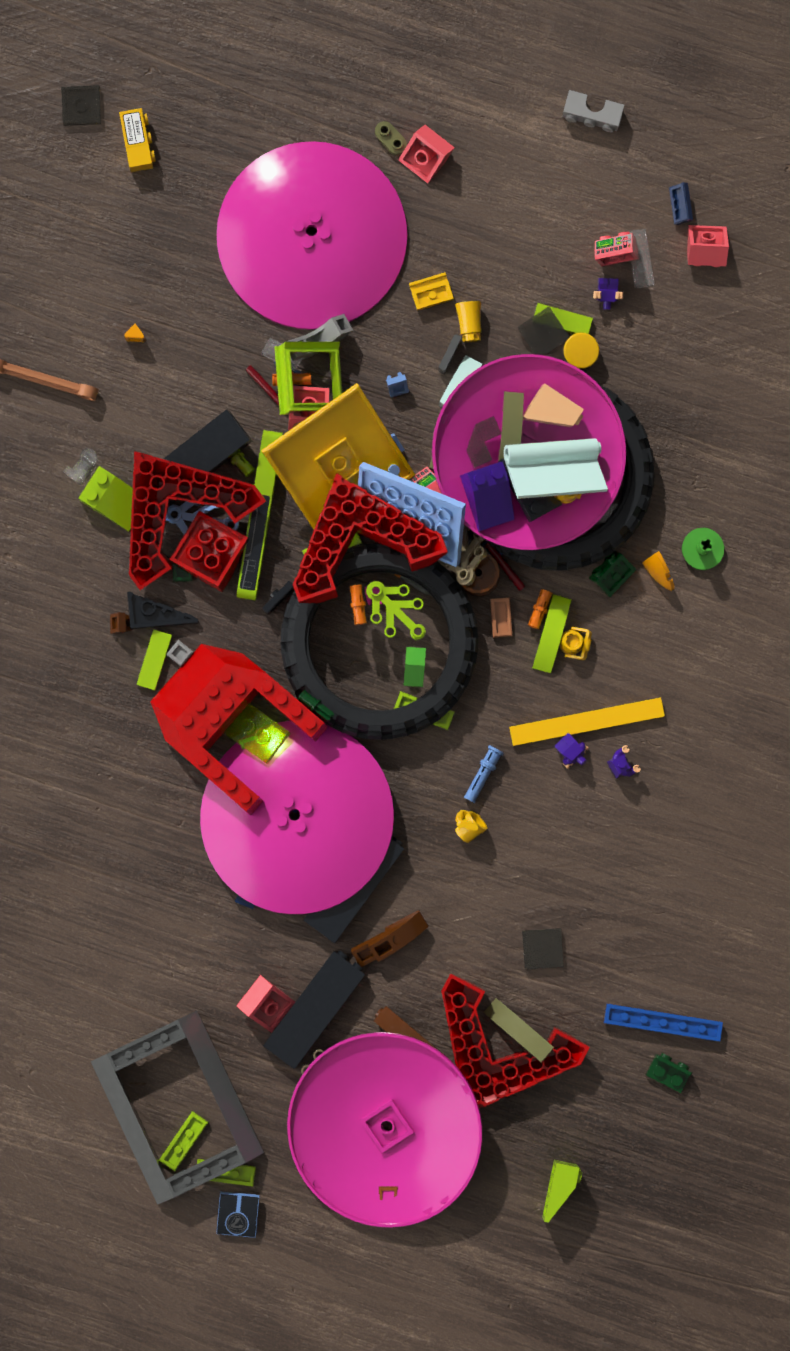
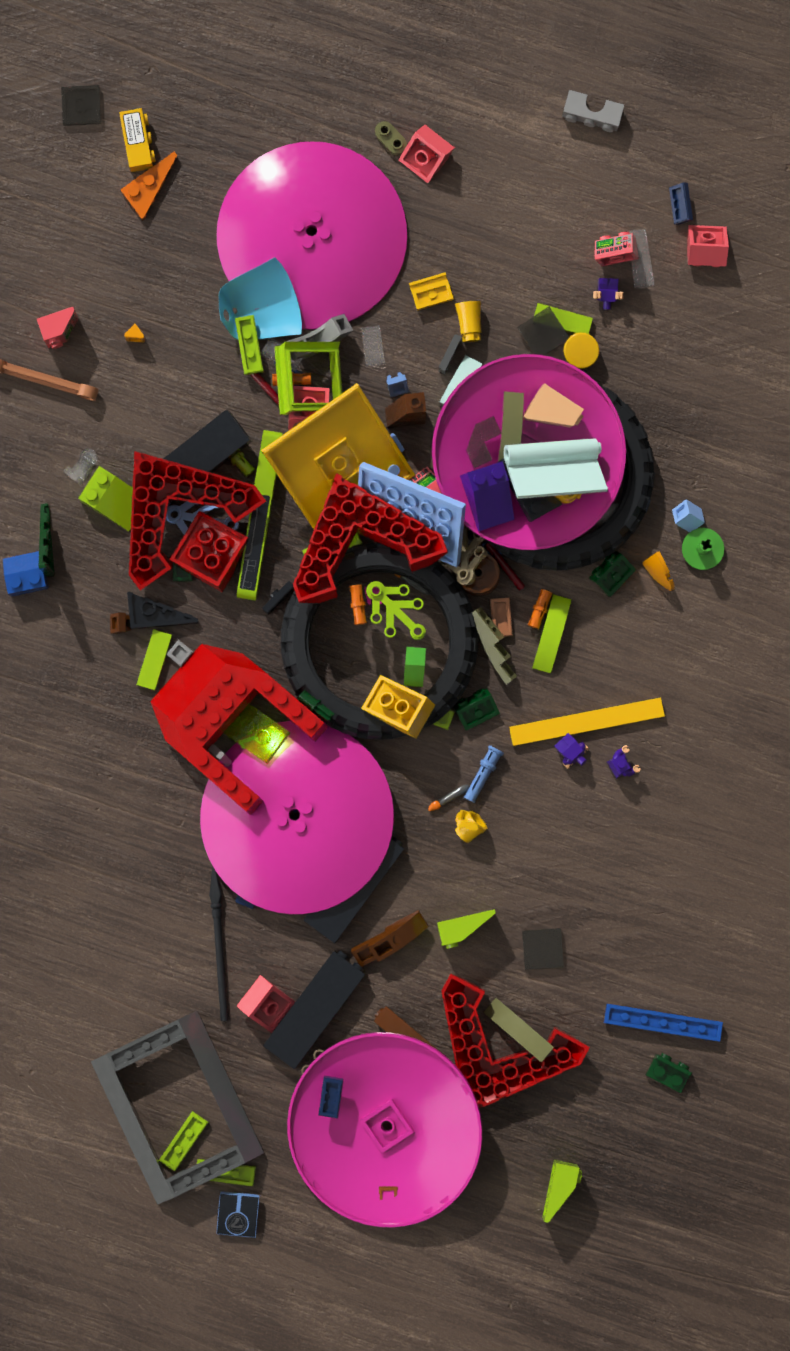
yellow piece [559,627,592,660] -> none
none -> blue slope [3,551,49,597]
none -> coral slope [37,307,78,349]
none -> dark green tile [38,503,55,577]
none -> orange wing [121,151,177,221]
none -> tile [208,744,232,768]
none -> black piece [209,865,228,1021]
none -> medium azure piece [219,257,302,339]
none -> lime tile [235,315,264,375]
none -> dark blue plate [318,1076,344,1119]
none -> clear tile [361,325,385,366]
none -> yellow slope [361,675,435,739]
none -> reddish brown slope [385,392,426,428]
none -> dark grey piece [428,784,470,811]
none -> lime slope [437,909,495,949]
none -> dark green bracket [453,688,500,731]
none -> olive slope [472,607,517,685]
none -> light blue panel [672,499,705,532]

